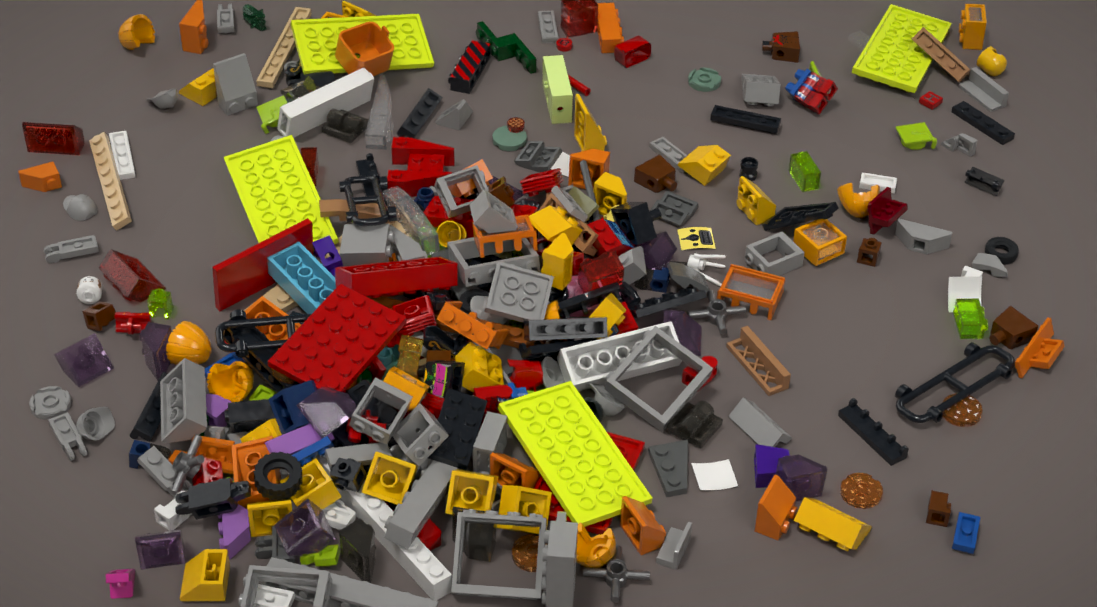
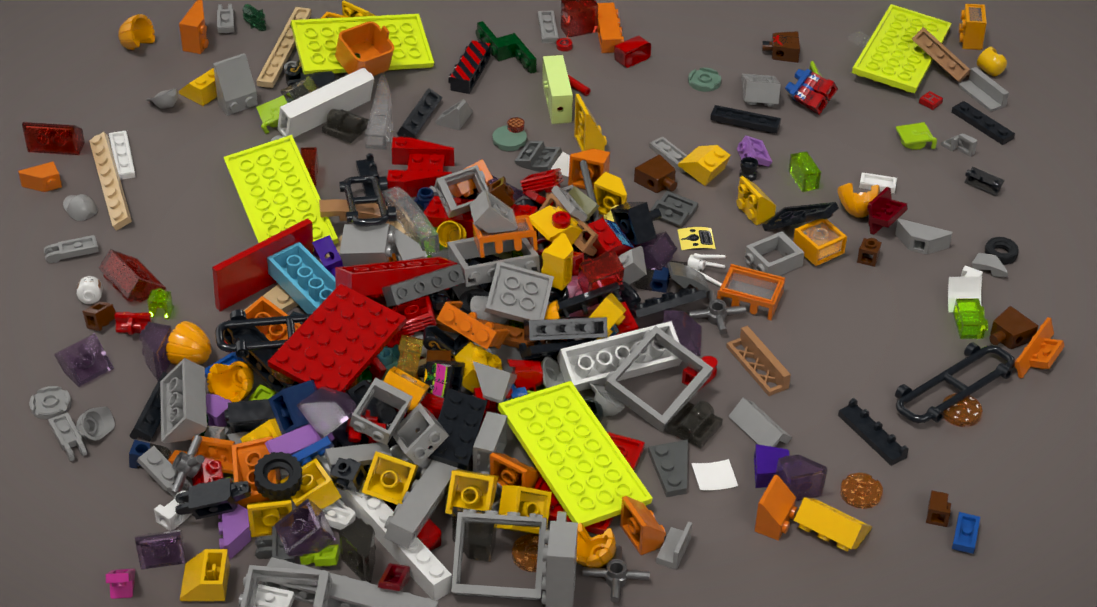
none -> dark red slope [378,563,410,591]
none -> dark grey brick [382,264,465,307]
none -> light grey slope [473,361,517,403]
none -> red tile [525,189,554,206]
none -> red tile [552,211,571,229]
none -> medium lavender bracket [737,135,772,167]

